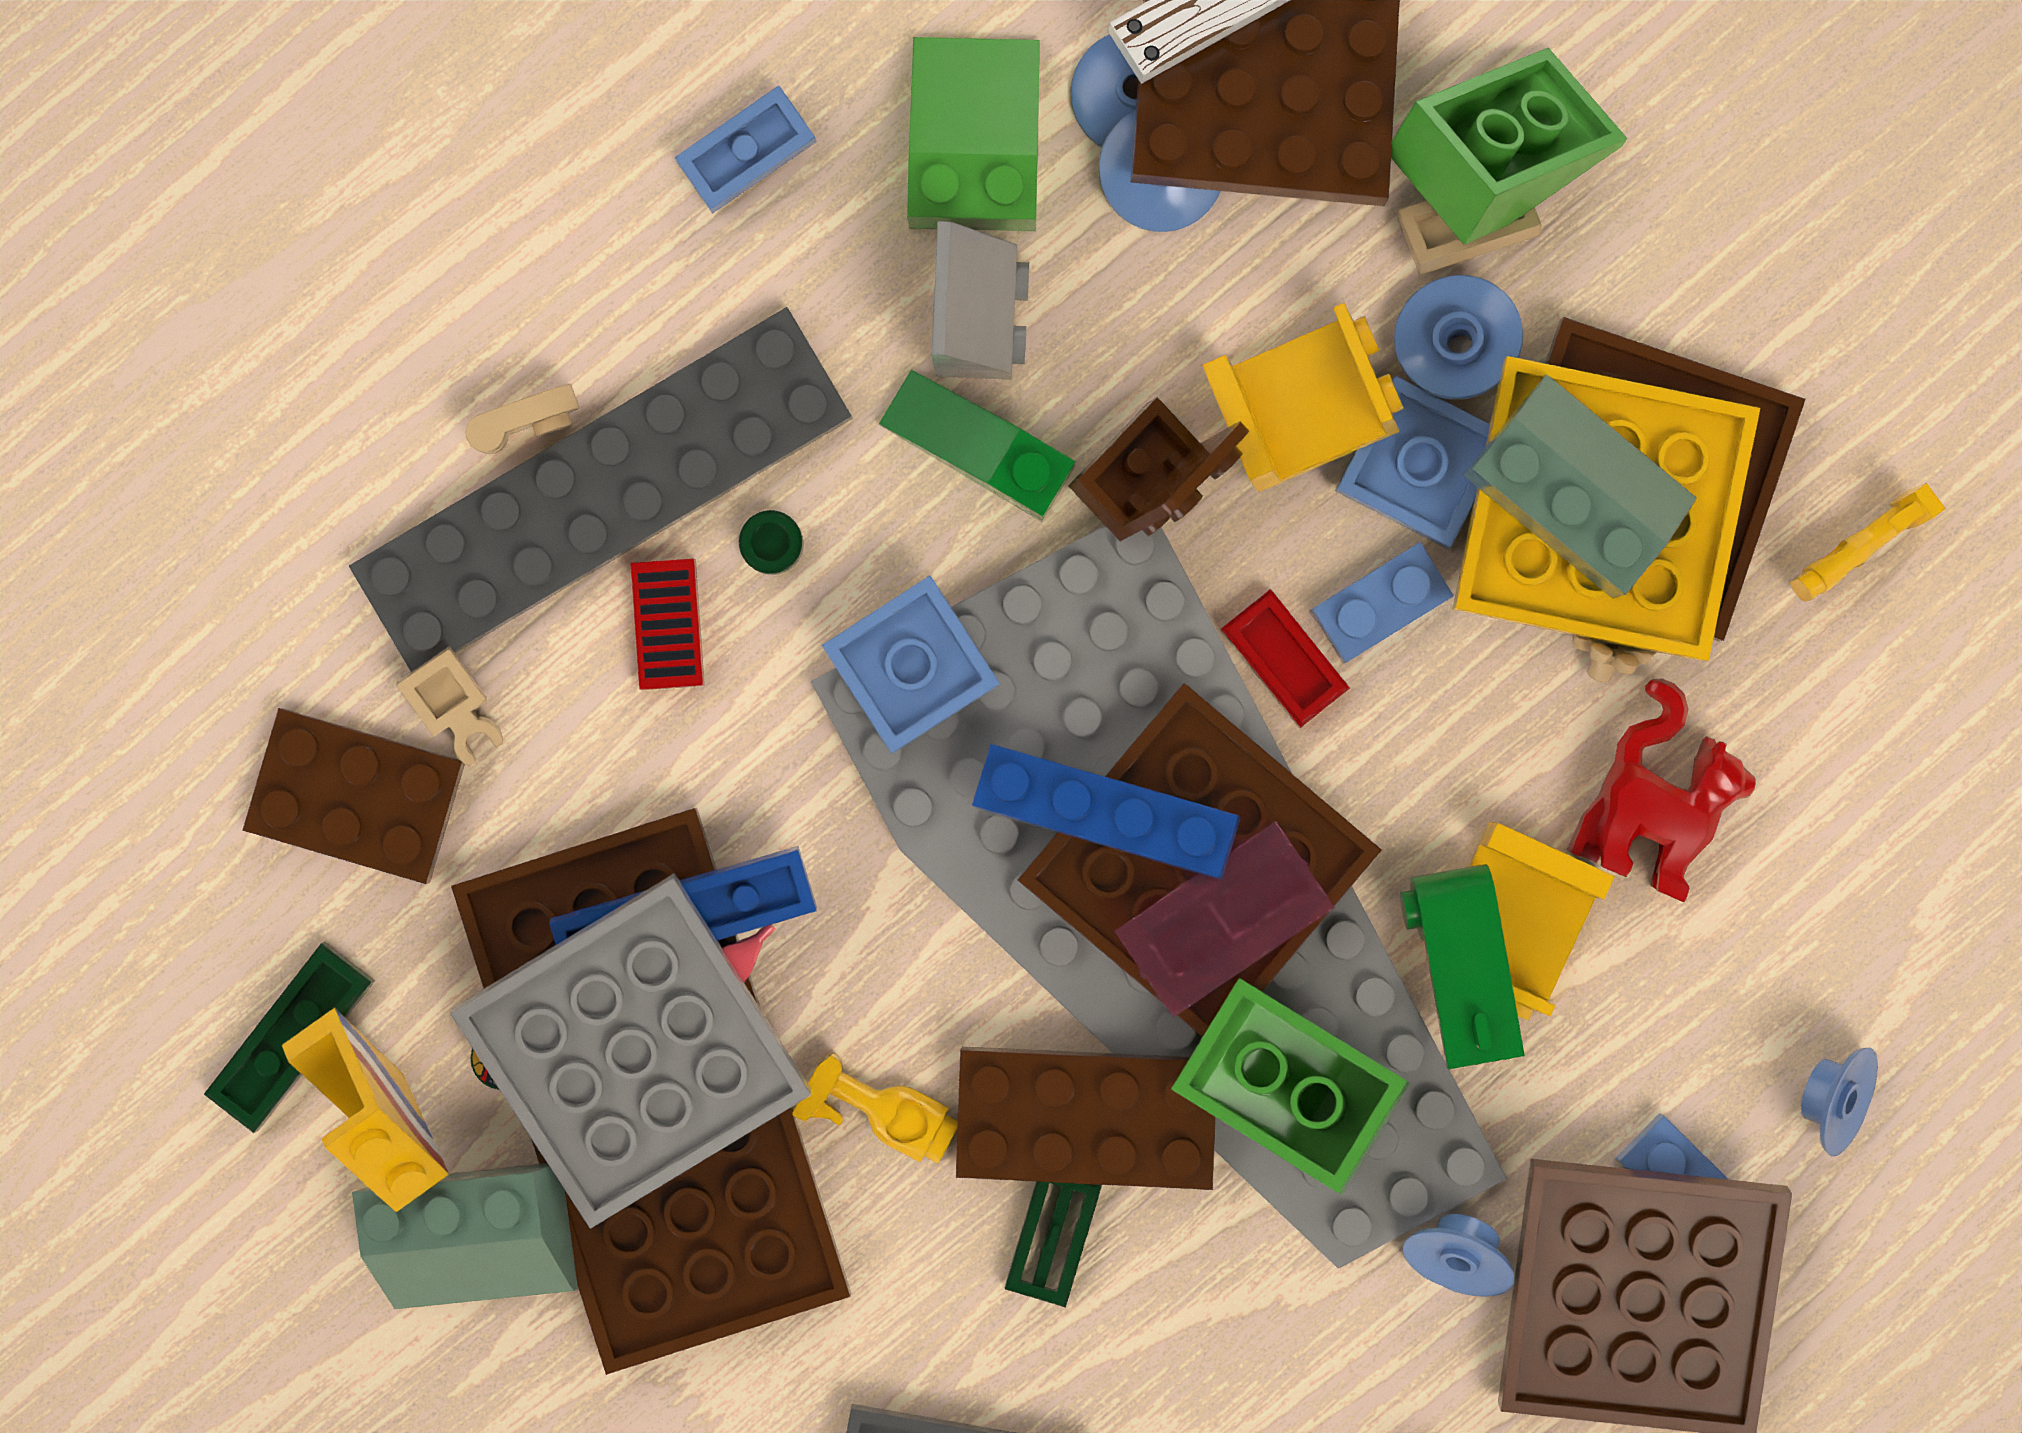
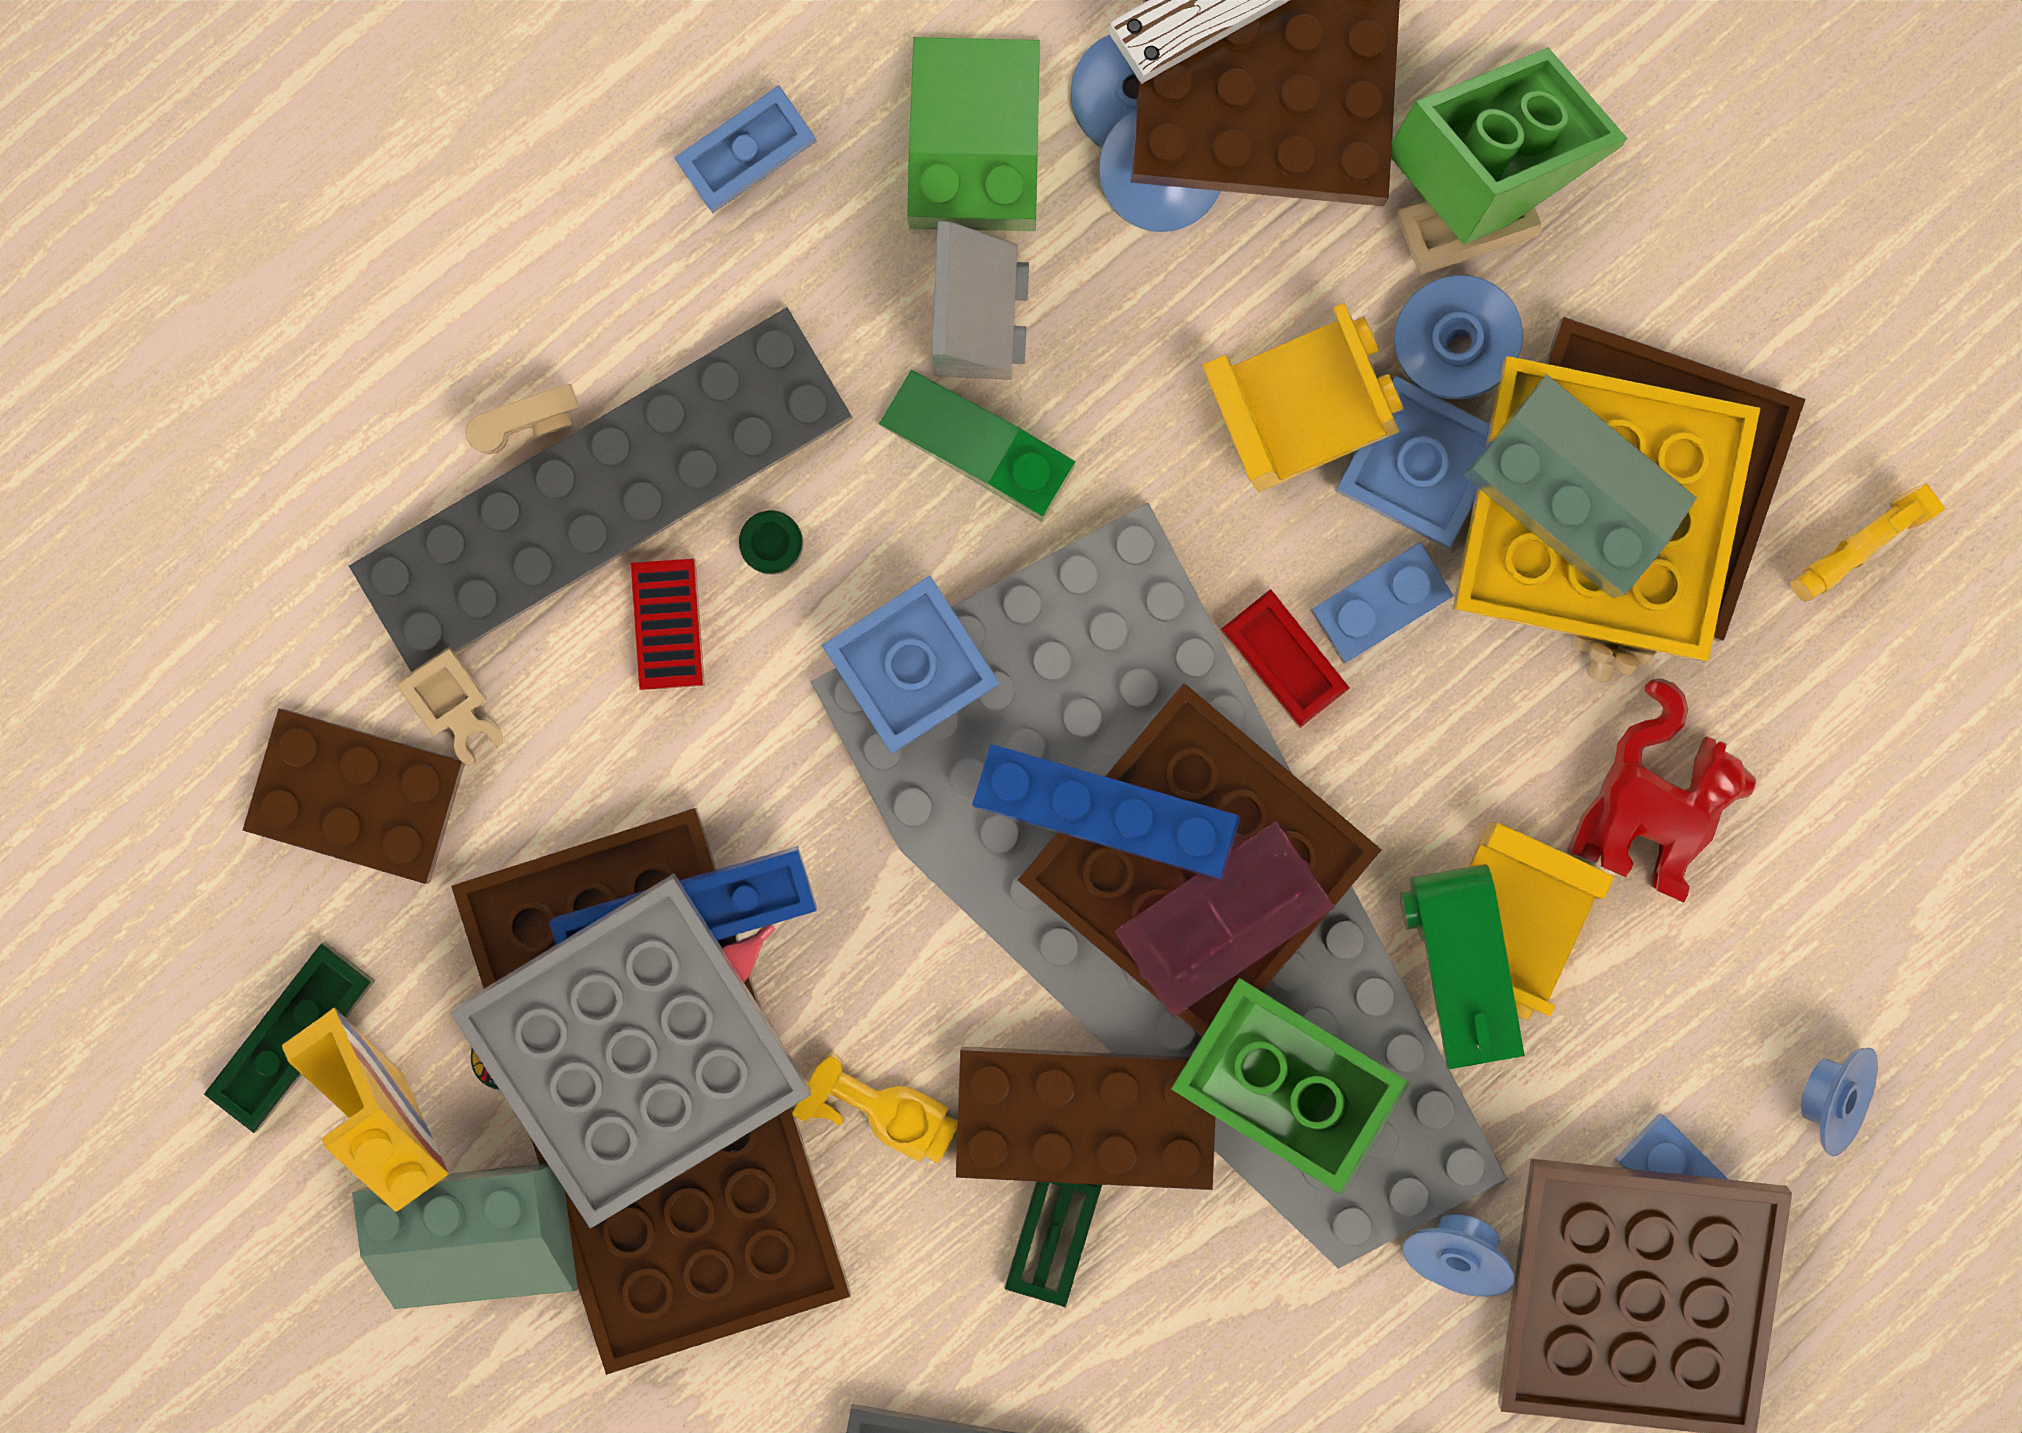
reddish brown bracket [1068,397,1249,542] -> none

